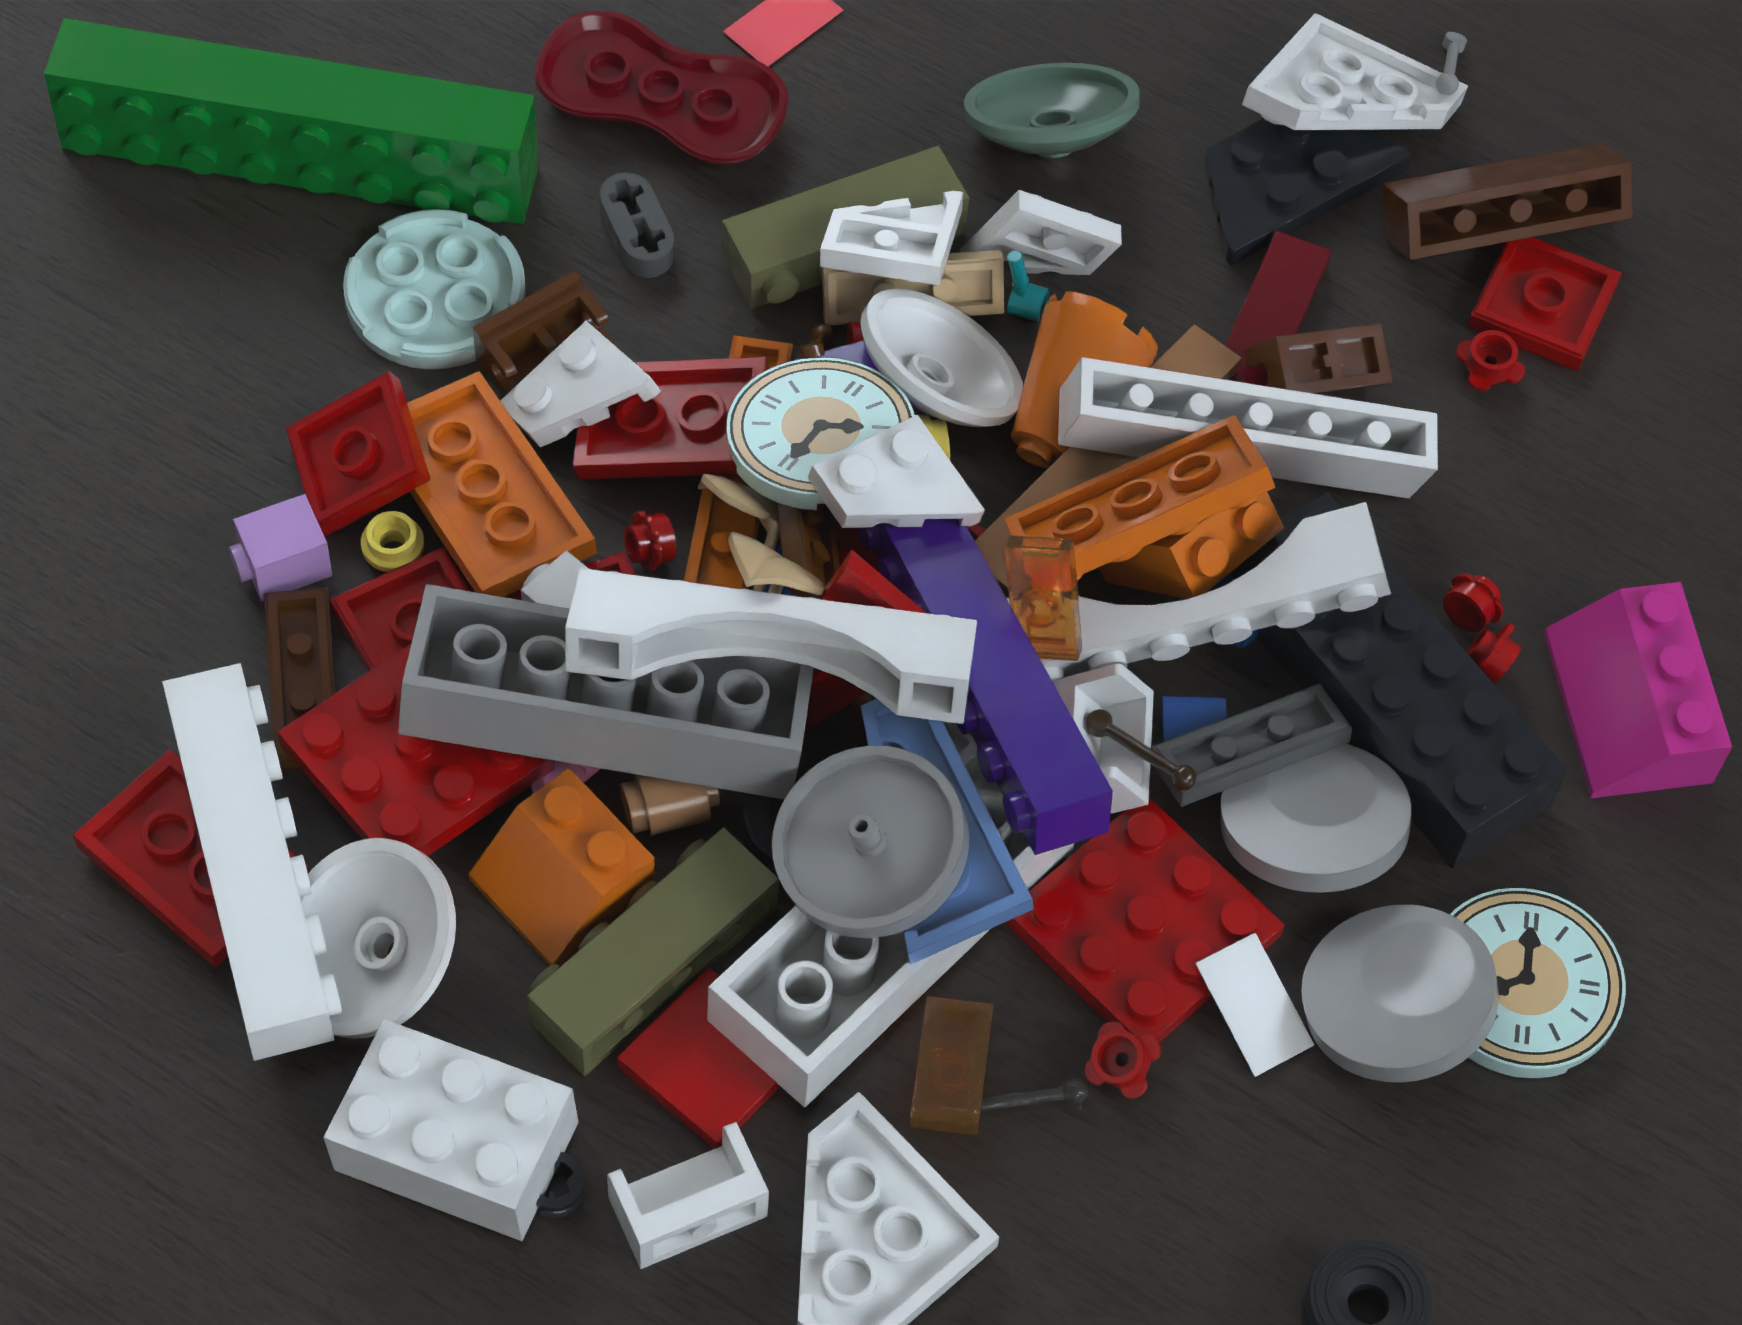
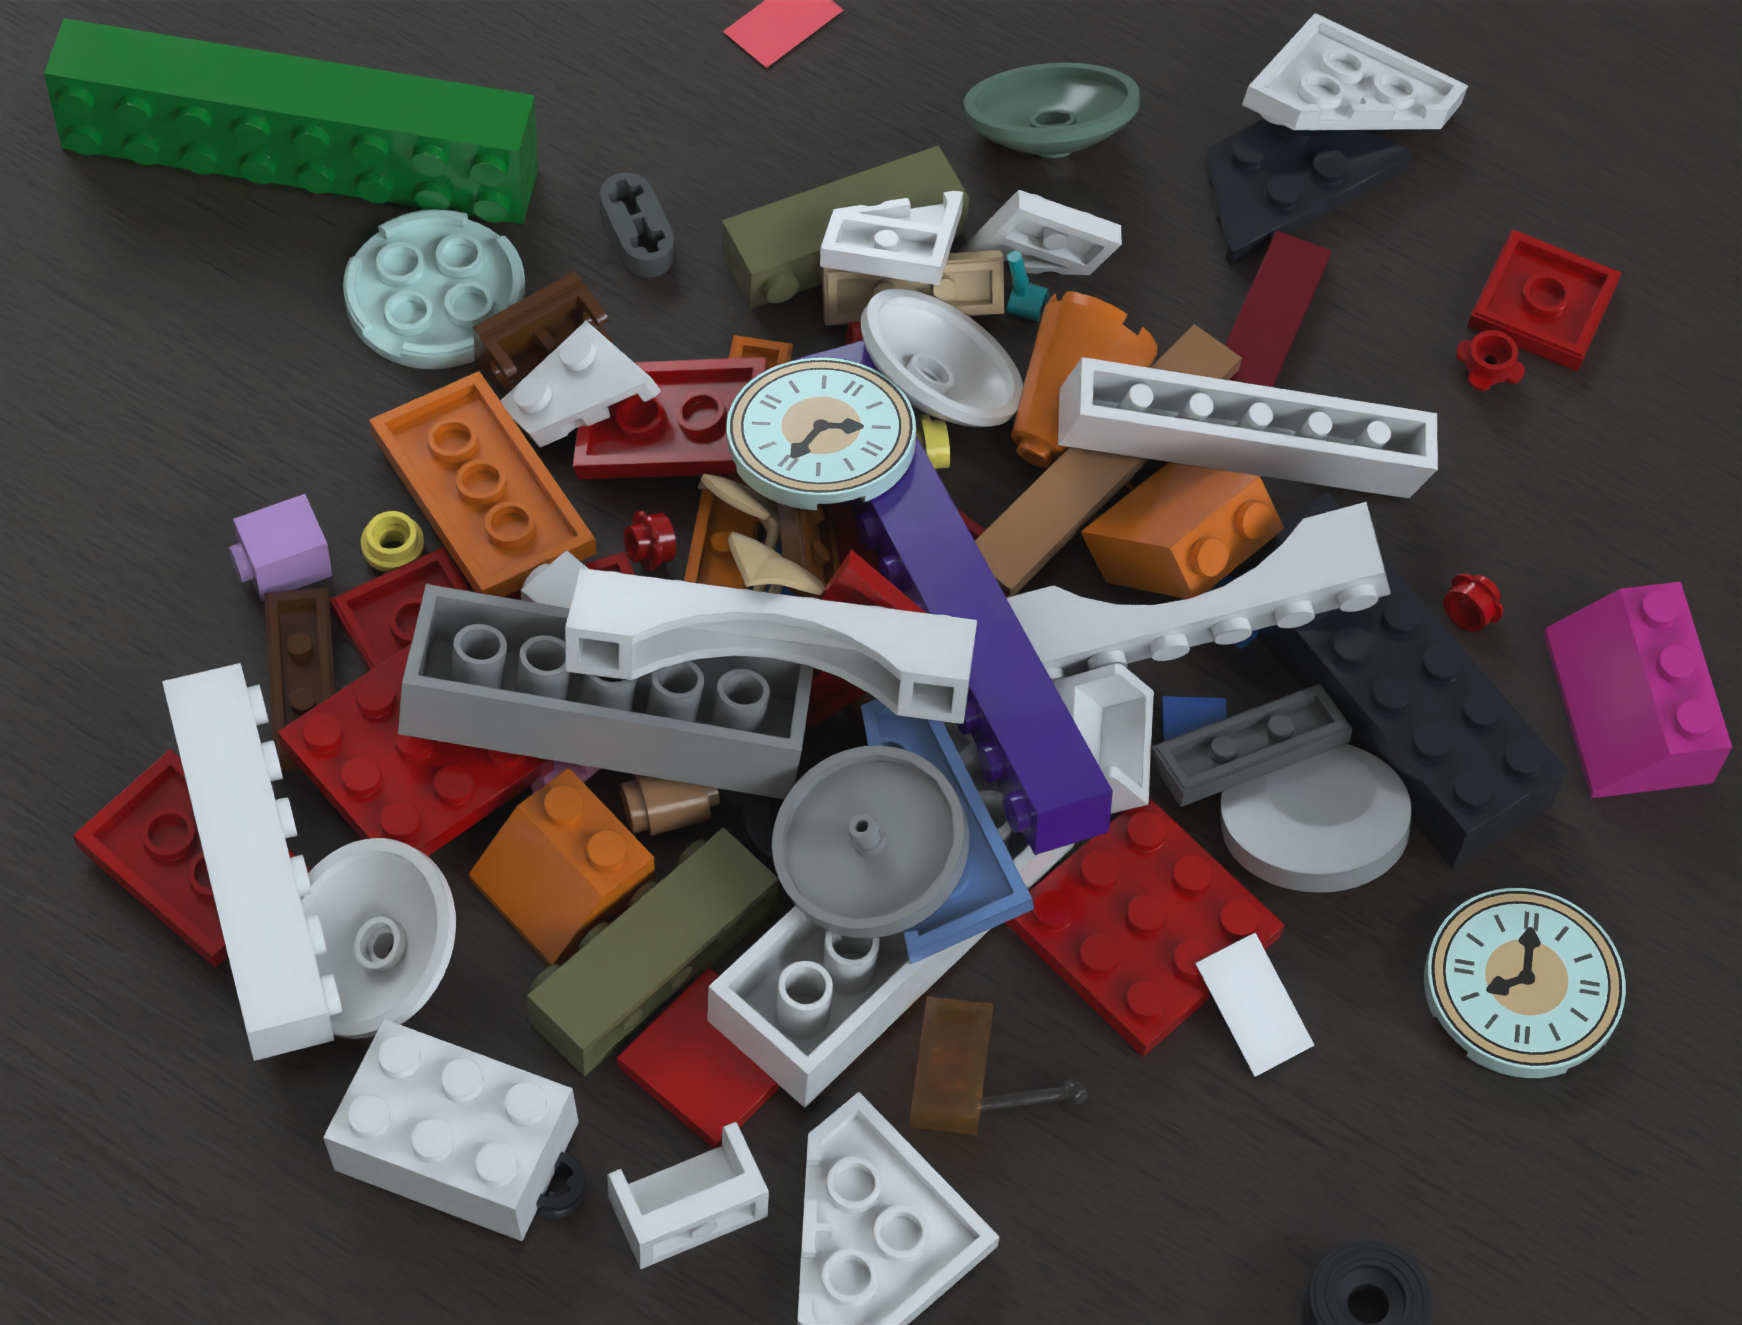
red tile [286,371,431,537] -> none
dark red plate [534,10,789,166] -> none
reddish brown hinge [799,323,834,359] -> none
white wing [808,415,985,528] -> none
orange plate [1004,415,1276,594] -> none
clear orange plate [1005,535,1082,661] -> none
red plate [1085,1021,1161,1099] -> none
dark brown hinge [1086,709,1197,790] -> none
reddish brown hinge [1244,323,1393,394] -> none
light grey piece [1301,905,1499,1082] -> none
reddish brown brick [1382,143,1633,260] -> none
light grey hinge [1436,32,1467,95] -> none
red plate [1466,622,1522,684] -> none

